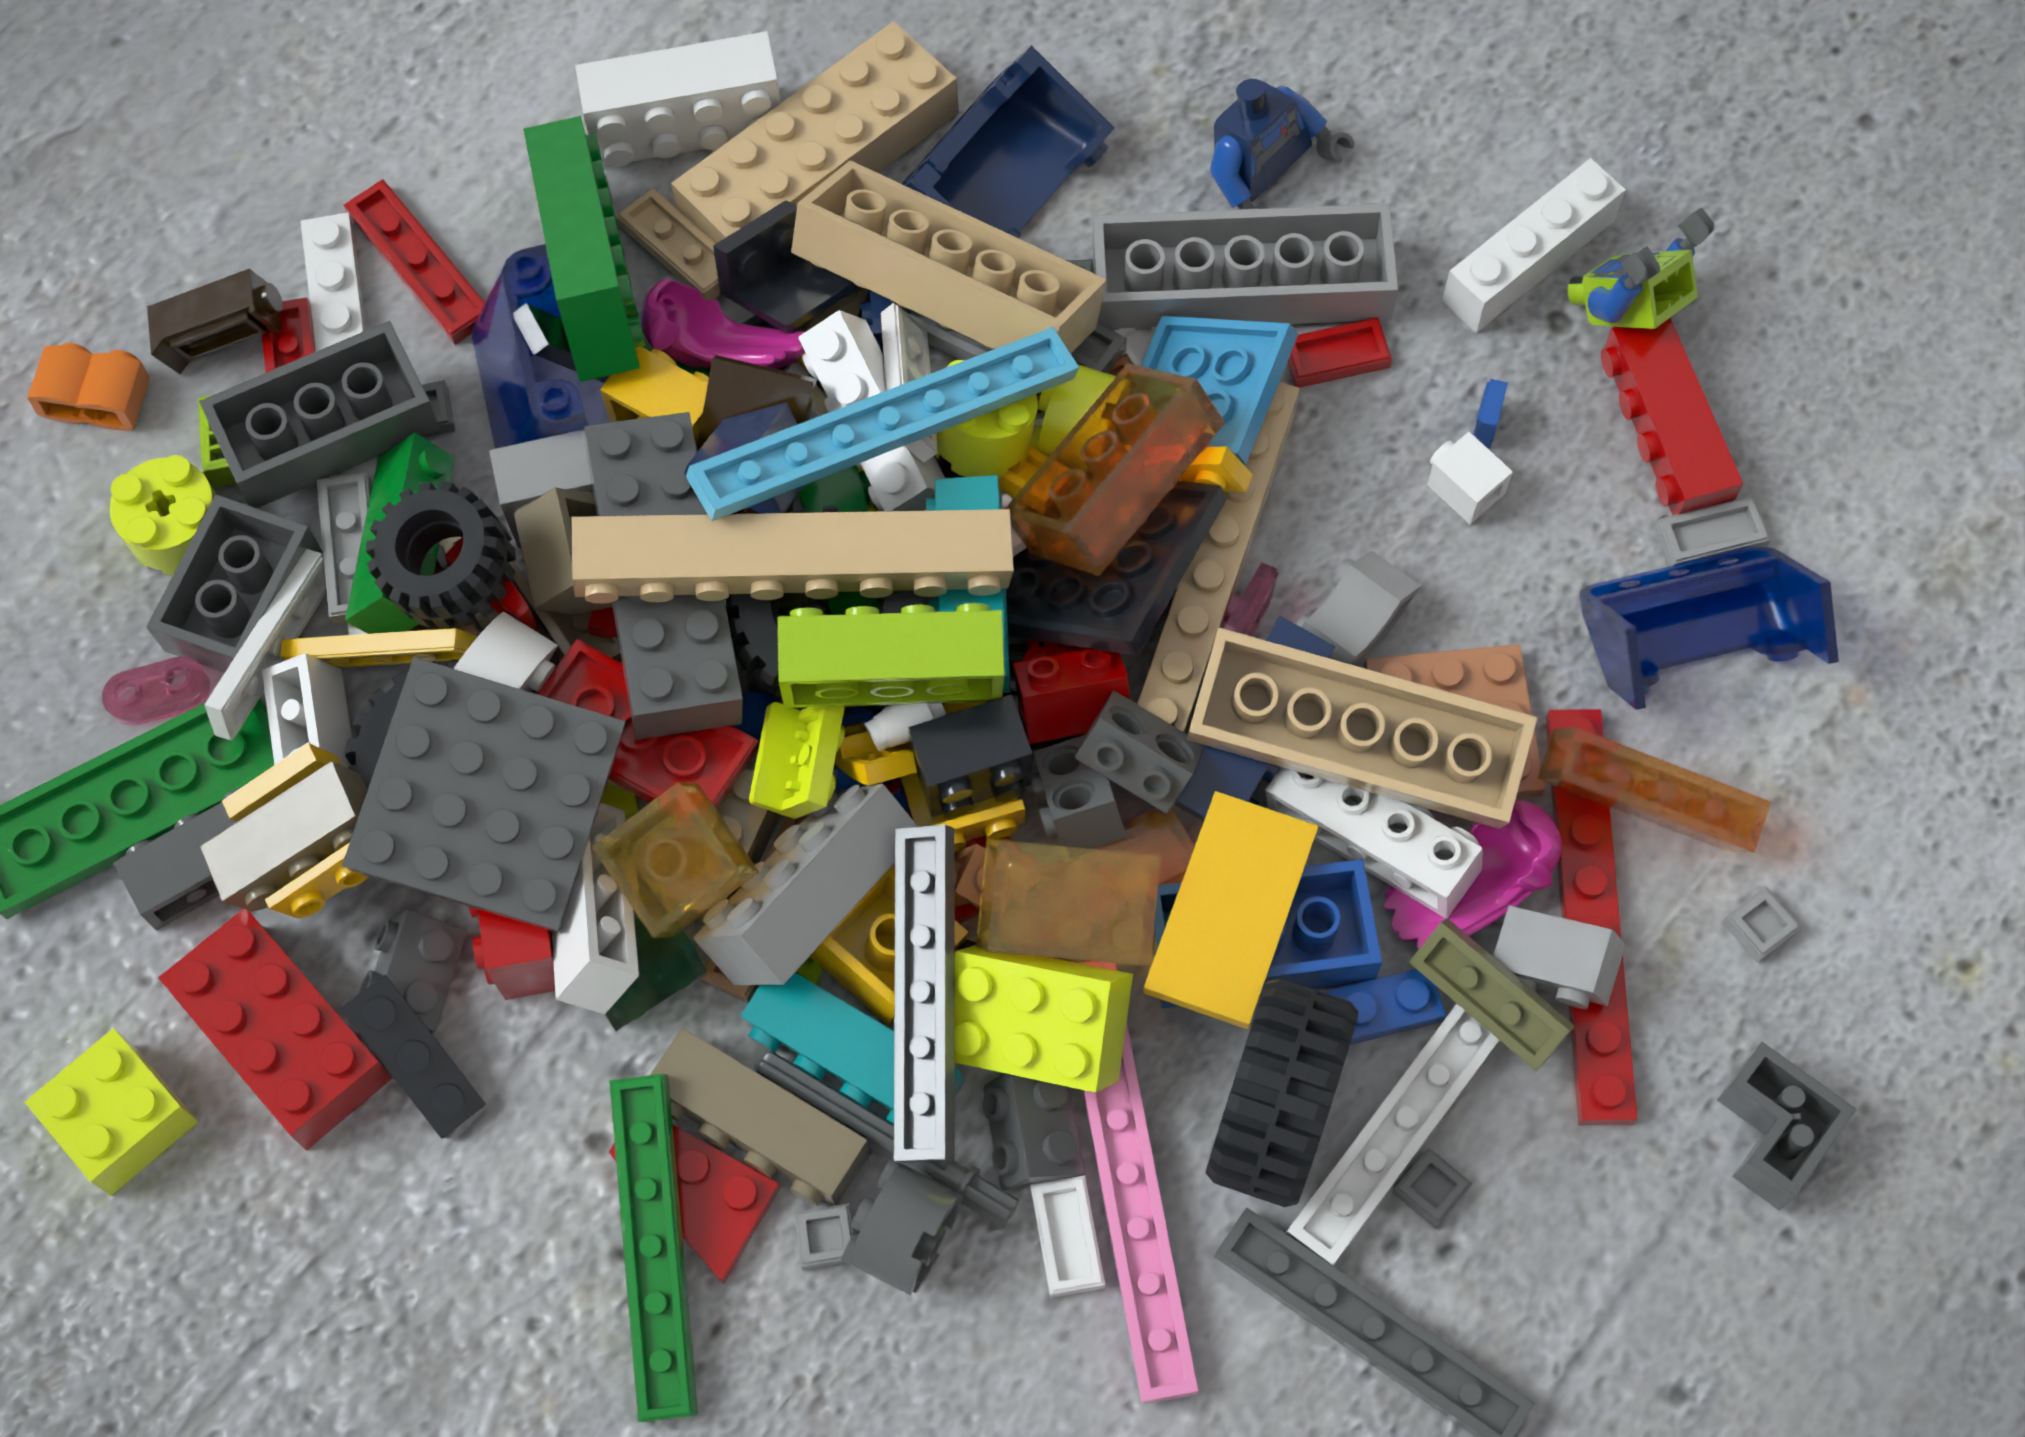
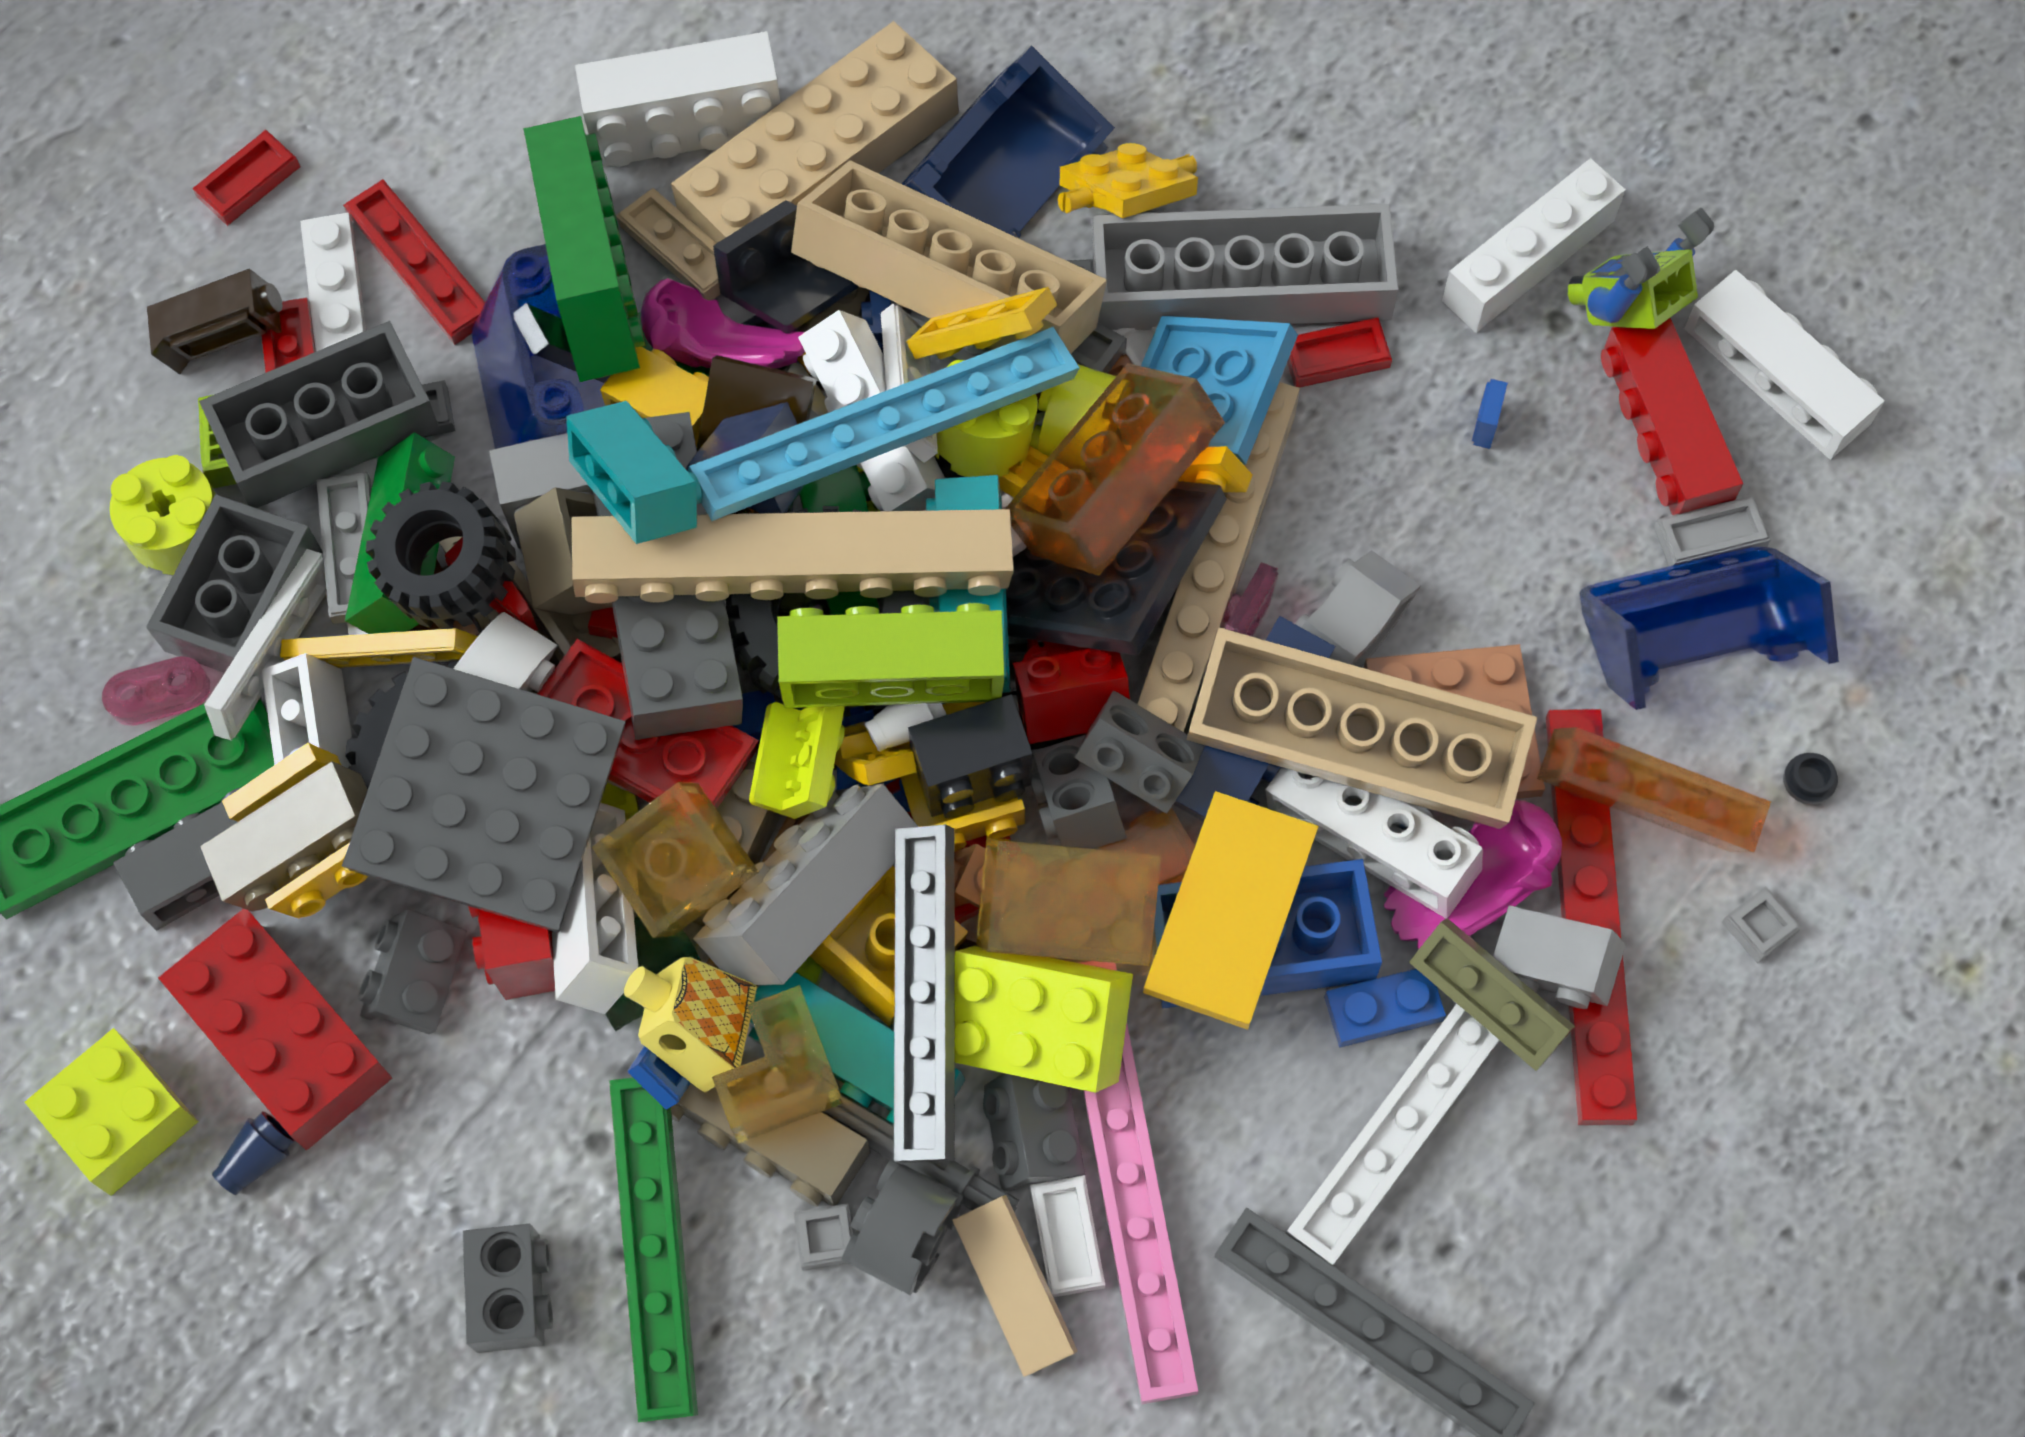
orange brick [27,342,150,431] -> none
black plate [340,974,486,1139] -> none
red wing [609,1125,781,1285] -> none
black tyre [1205,978,1359,1207] -> none
torso [1210,79,1354,210] -> none
dark grey tile [1392,1148,1473,1229] -> none
white brick [1427,432,1513,525] -> none
dark grey brick [1717,1042,1857,1210] -> none
none -> red tile [192,130,301,226]
none -> dark blue cone [212,1111,295,1195]
none -> dark grey brick [463,1223,553,1353]
none -> teal brick [567,401,702,544]
none -> light yellow torso [624,957,757,1092]
none -> blue tile [627,1046,690,1110]
none -> clear yellow brick [712,985,843,1144]
none -> yellow plate [906,287,1057,359]
none -> tan tile [952,1195,1078,1377]
none -> yellow plate [1057,143,1198,219]
none -> white brick [1684,270,1885,460]
none -> black plate [1783,753,1838,805]

